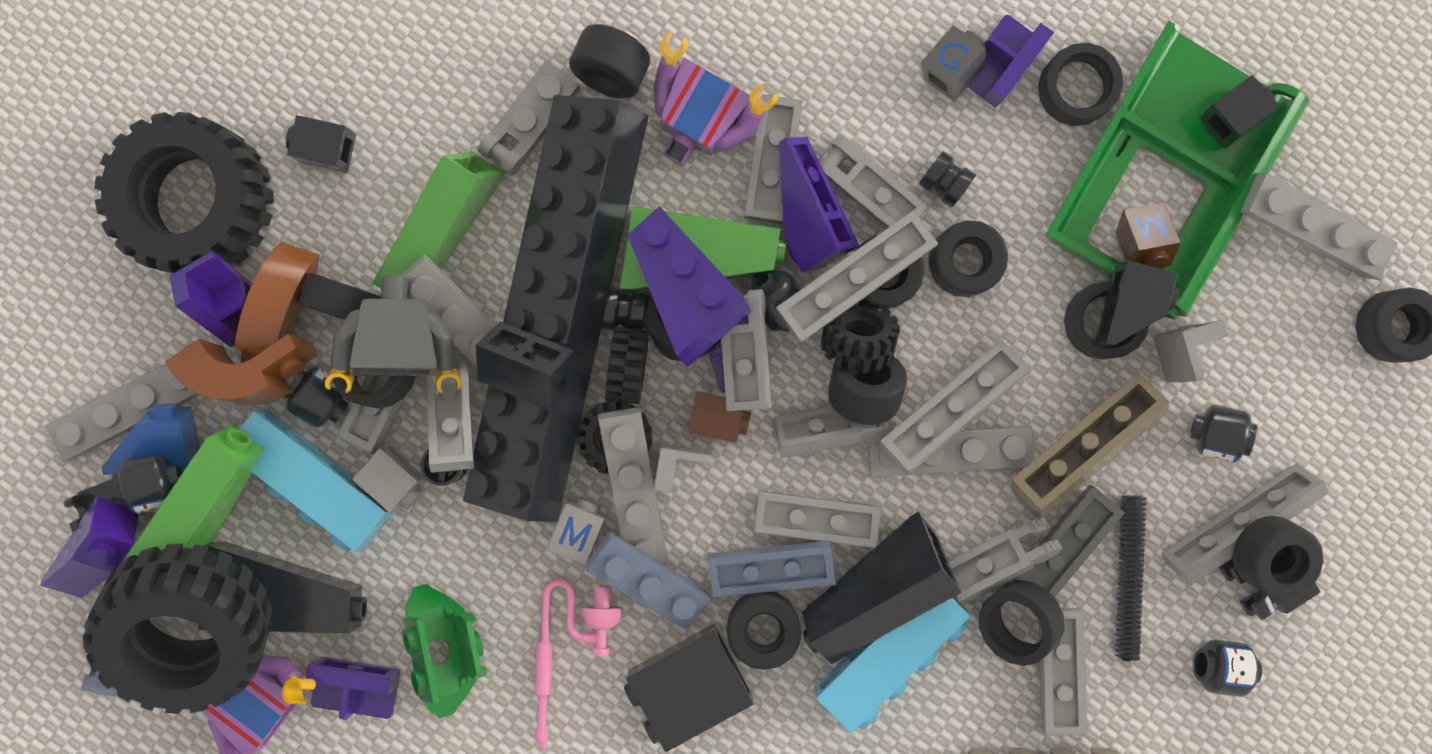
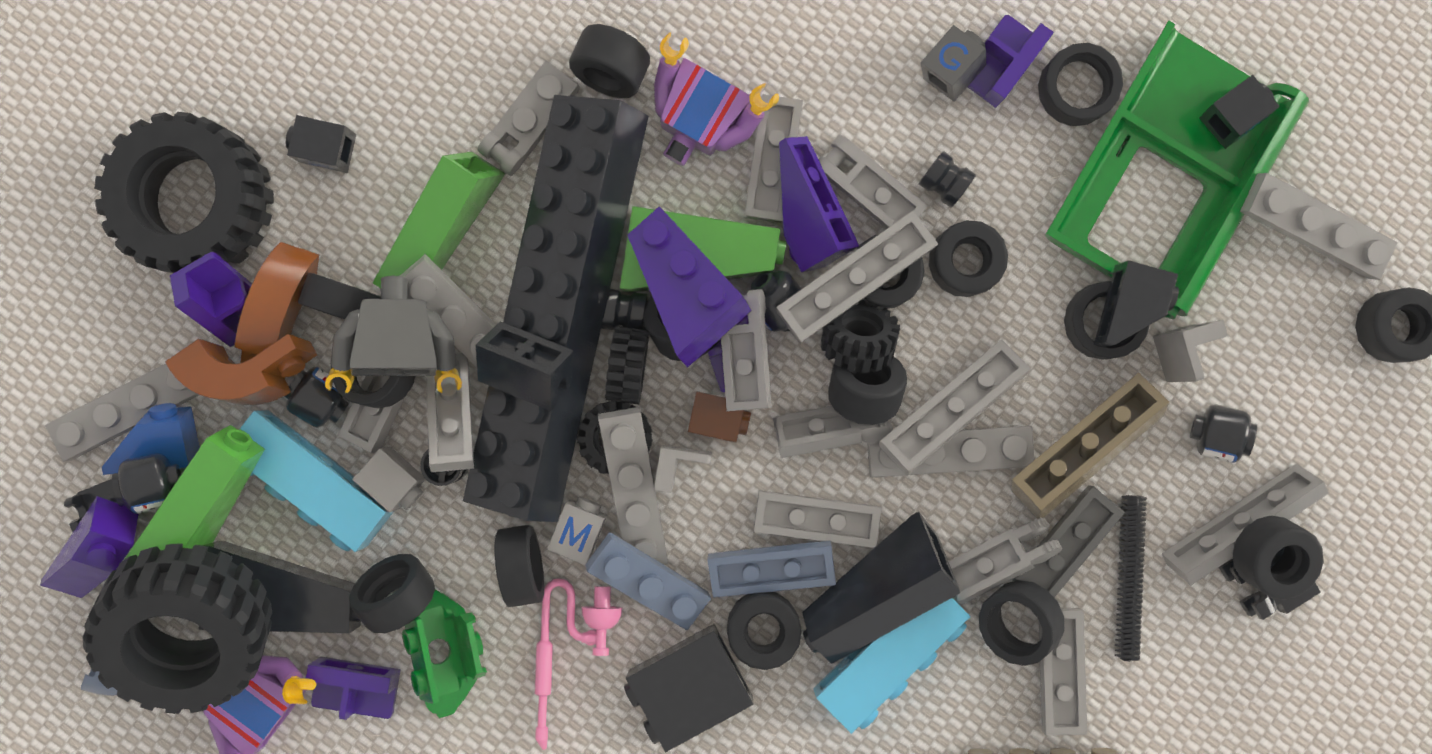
brick [1116,202,1181,269] -> none
black head [1193,639,1262,697] -> none
none -> black tyre [349,554,435,634]
none -> black tyre [494,525,544,607]

